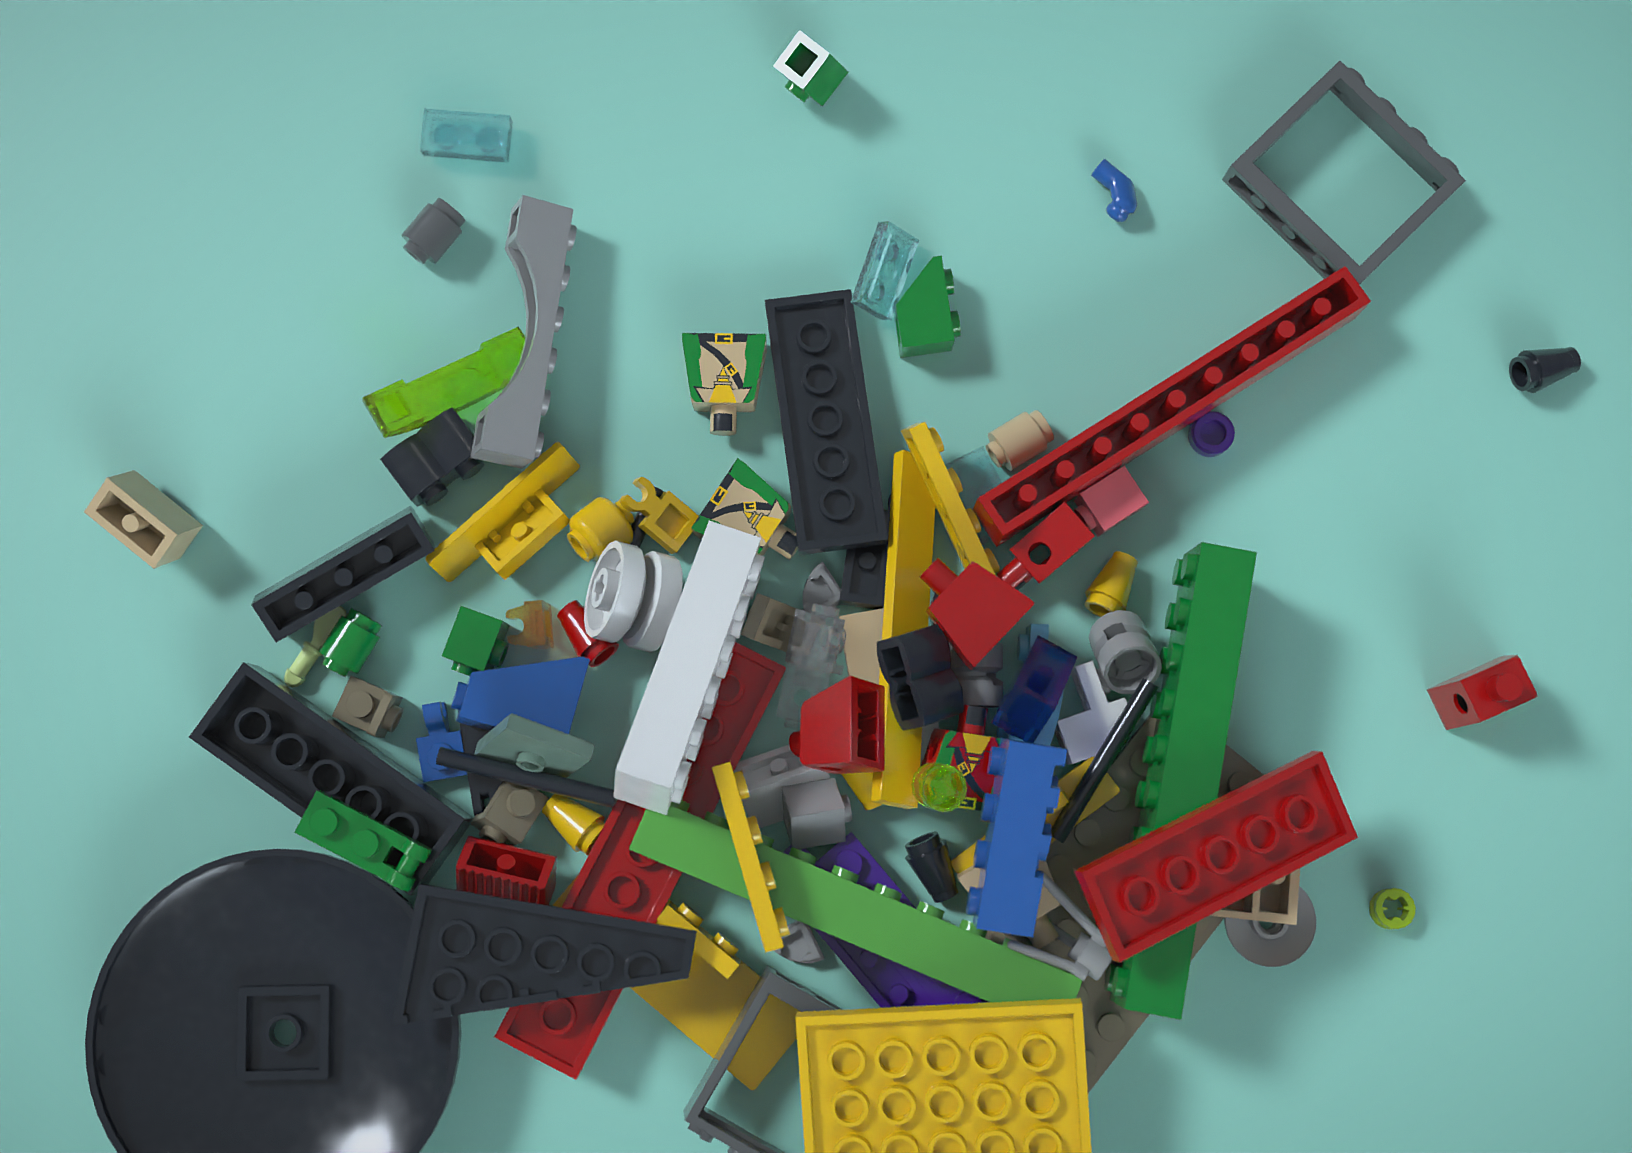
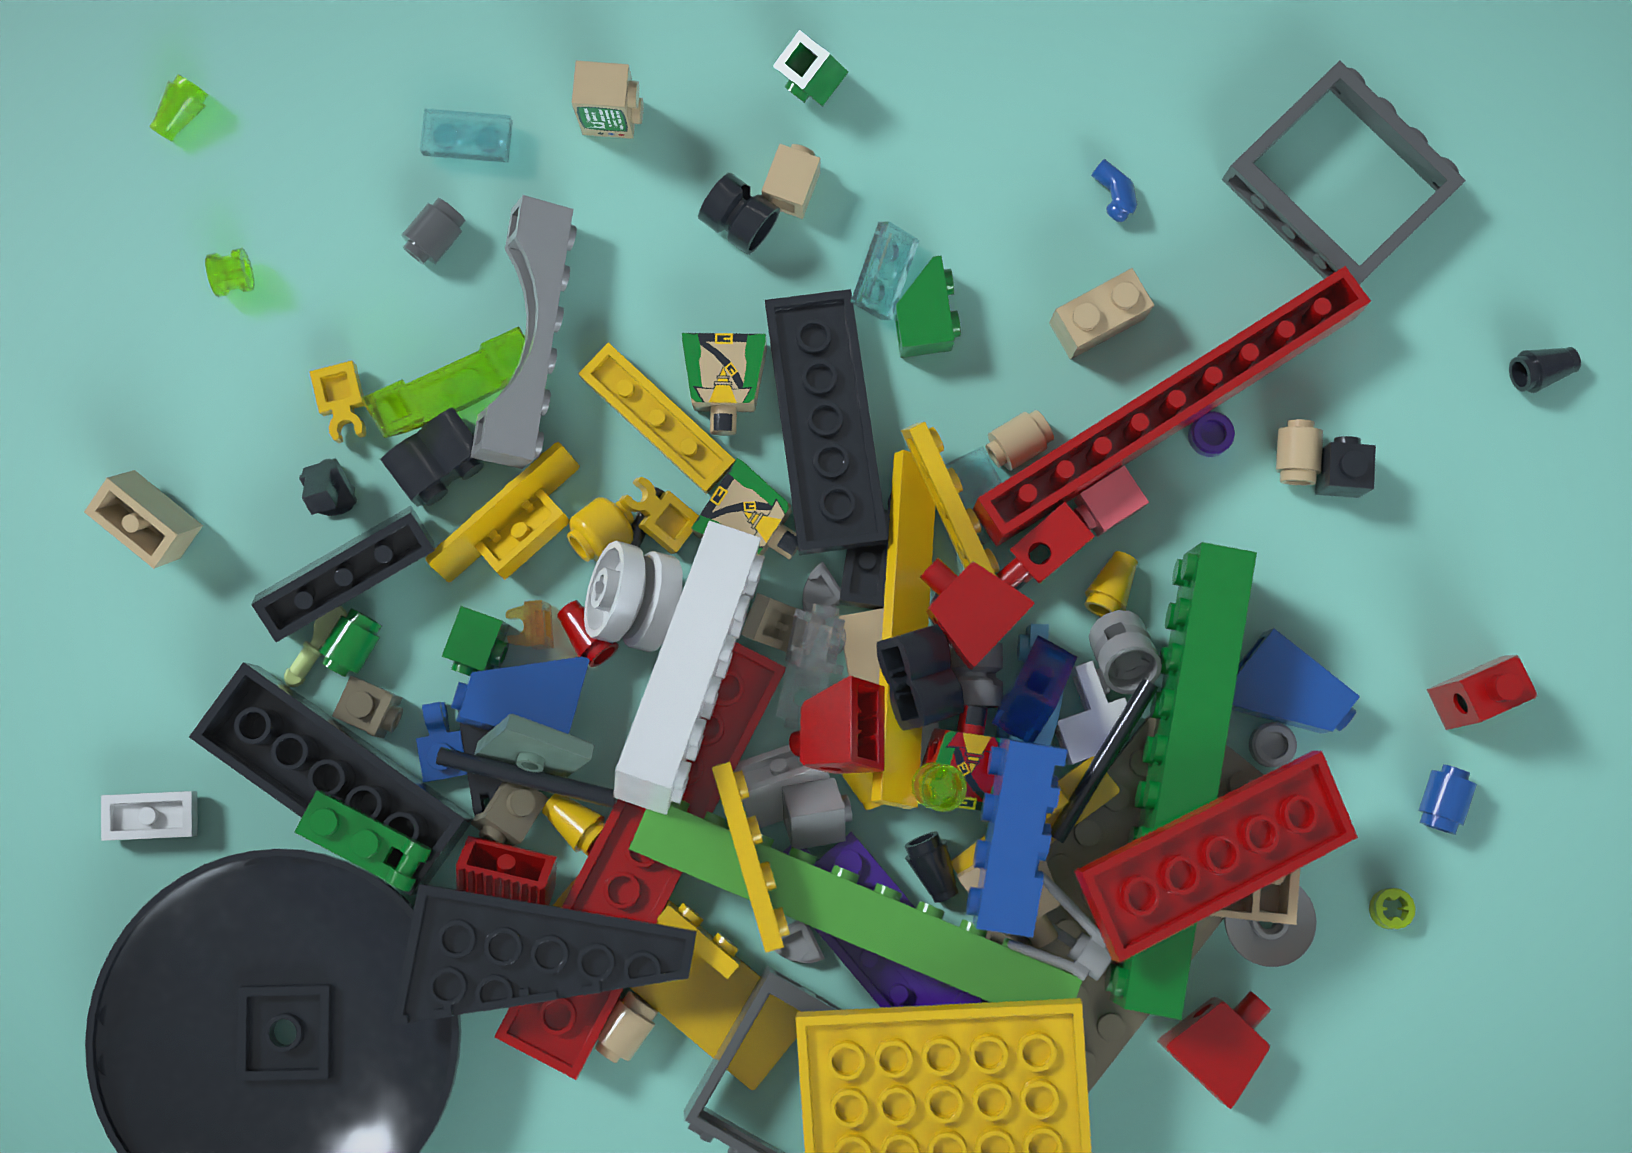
none -> white plate [101,791,198,841]
none -> clear neon green cone [149,74,209,142]
none -> clear neon green wheel [205,248,255,297]
none -> black piece [299,458,357,516]
none -> yellow plate [309,360,366,444]
none -> tan brick [572,60,643,139]
none -> yellow plate [578,342,736,495]
none -> tan brick [595,991,658,1063]
none -> black wheel [698,173,780,255]
none -> tan brick [761,144,821,219]
none -> tan brick [1049,268,1154,360]
none -> red torso [1157,991,1271,1109]
none -> blue slope [1232,628,1360,733]
none -> light grey tile [1249,722,1297,767]
none -> tan brick [1276,419,1323,485]
none -> black brick [1315,436,1376,498]
none -> blue brick [1418,764,1477,835]

